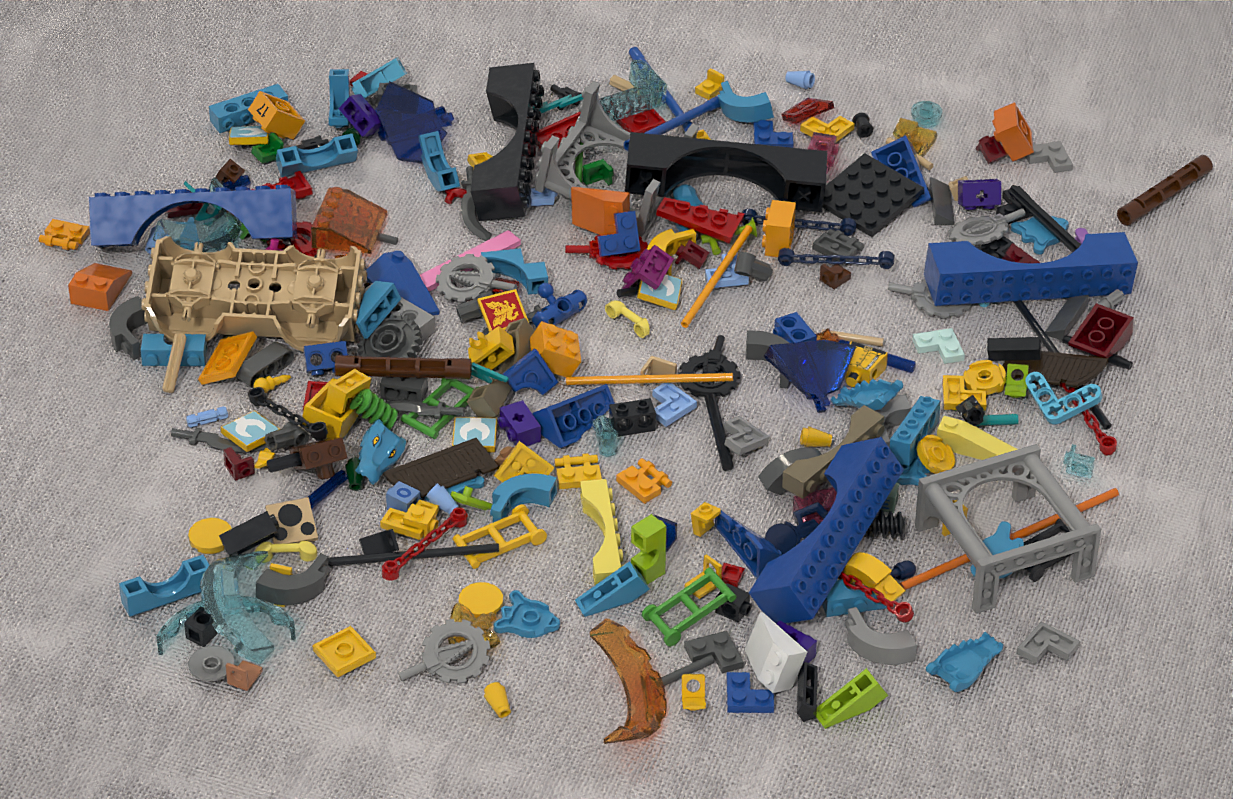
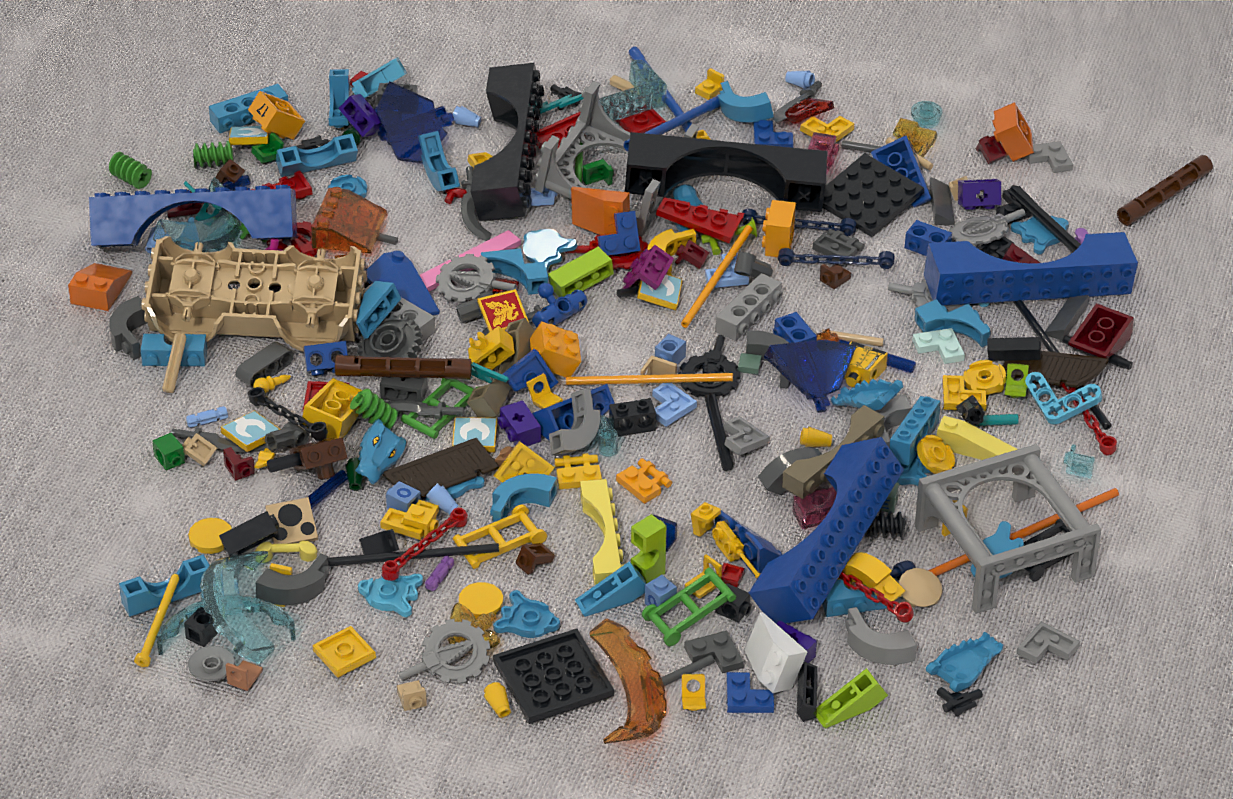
light orange plate [39,219,90,250] -> none
light orange tile [198,331,257,385] -> none
yellow panel [325,369,372,414] -> none
lime piece [451,486,493,510] -> none
light yellow bar [605,300,650,338] -> none
dark blue piece [765,502,828,555] -> none
black bush [852,112,873,138] -> none
light grey axle [1088,289,1124,313] -> none
none -> bright green piece [109,151,152,189]
none -> yellow bar [134,574,179,667]
none -> green brick [152,433,185,471]
none -> tan bracket [182,433,217,466]
none -> bright green piece [193,141,233,168]
none -> dark azure tile [328,175,367,205]
none -> medium azure tile [358,573,423,617]
none -> tan bracket [397,680,427,711]
none -> medium lavender axle [425,556,454,591]
none -> light blue cone [452,106,482,128]
none -> black plate [493,628,614,724]
none -> reddish brown bracket [516,543,555,575]
none -> tile [523,229,577,271]
none -> yellow bracket [526,373,563,409]
none -> lime brick [548,246,614,297]
none -> light grey arch [549,389,600,455]
none -> medium blue brick [645,575,677,610]
none -> medium blue brick [655,334,686,365]
none -> yellow piece [712,521,761,579]
none -> light grey brick [715,273,783,341]
none -> sand green tile [738,353,762,374]
none -> dark grey sword [772,81,822,122]
none -> dark grey bar [841,140,882,153]
none -> tan dish [899,568,942,607]
none -> blue brick [904,220,952,256]
none -> dark azure arch [915,299,991,347]
none -> black piece [937,687,983,717]

